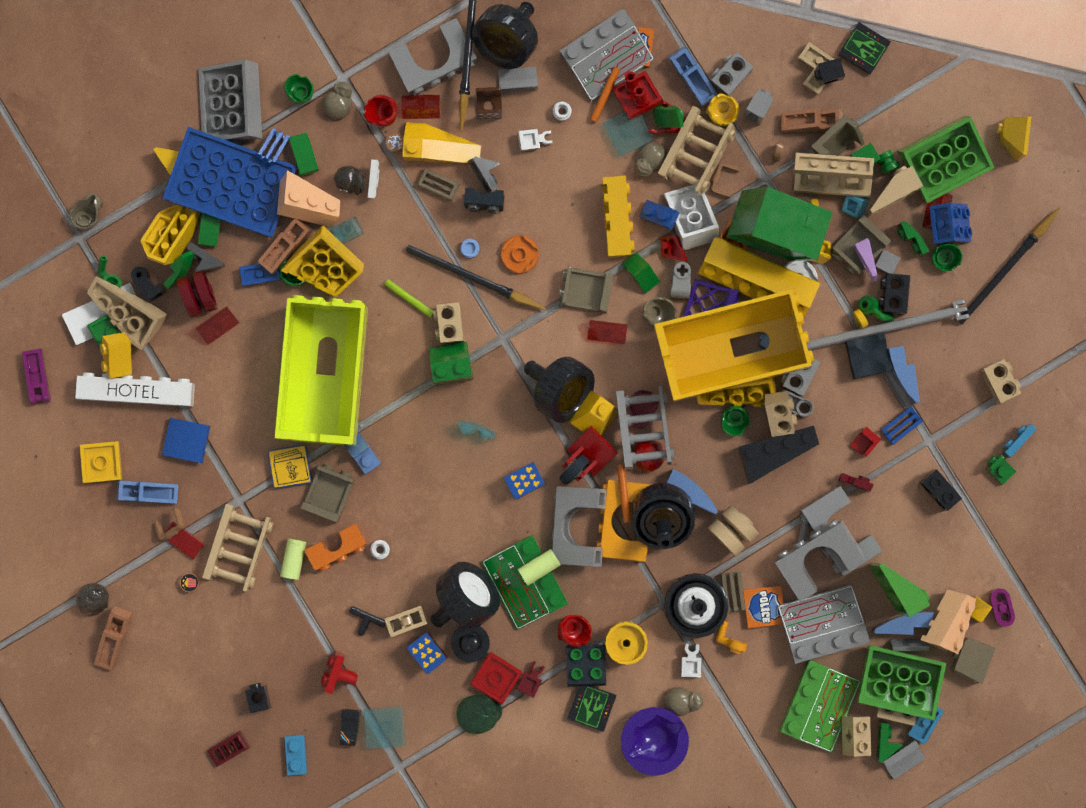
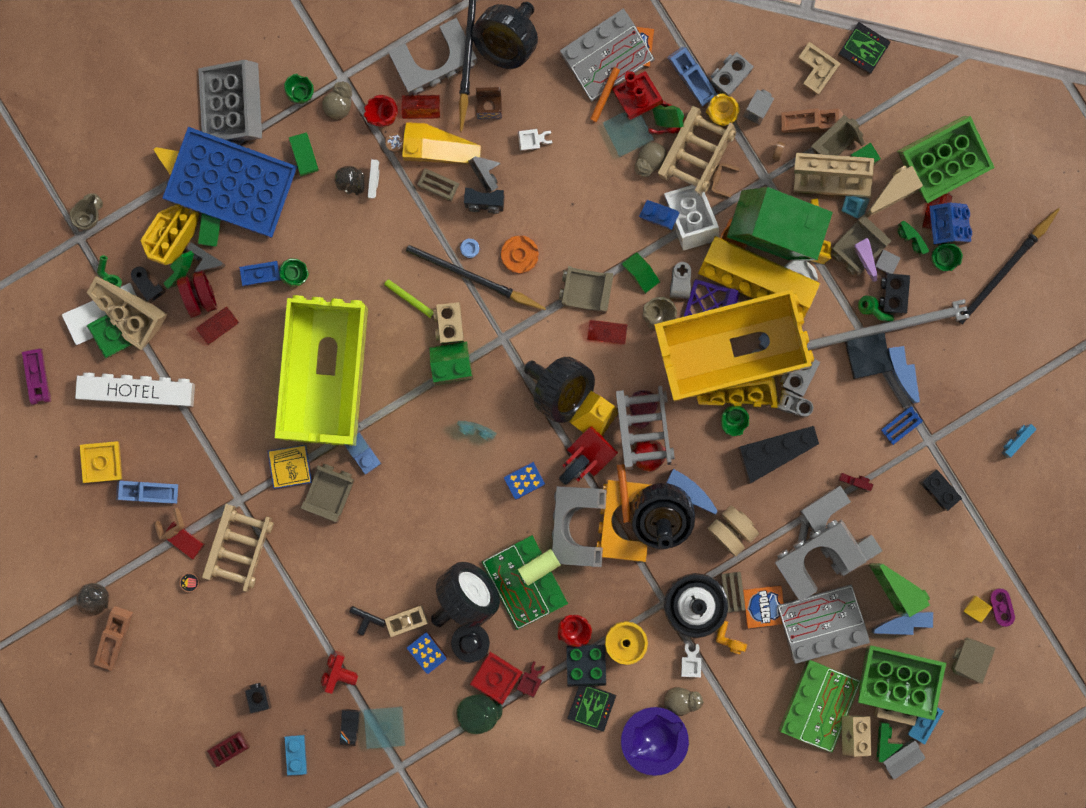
yellow brick [100,332,132,379] -> none
blue slope [162,418,210,463] -> none
tile [256,128,290,166] -> none
nougat slope [257,218,313,274] -> none
light nougat wedge [277,170,340,227] -> none
yellowish green pin [280,538,307,580] -> none
yellow wedge [281,226,364,297] -> none
orange arch [304,523,367,572] -> none
clear light blue slope [327,217,364,244] -> none
white plate [370,540,390,559] -> none
light grey panel [498,67,538,93] -> none
white plate [553,102,572,121] -> none
yellow wedge [602,175,635,259] -> none
red piece [660,235,687,261] -> none
tan brick [765,391,798,437] -> none
black brick [814,58,845,86] -> none
red panel [850,427,881,457] -> none
yellow tile [852,309,868,329] -> none
green wheel [877,149,900,175] -> none
light grey piece [890,639,929,651] -> none
light nougat wedge [920,589,976,654] -> none
tan brick [980,359,1022,404] -> none
green bracket [985,455,1017,485] -> none
yellow slope [997,116,1032,161] -> none

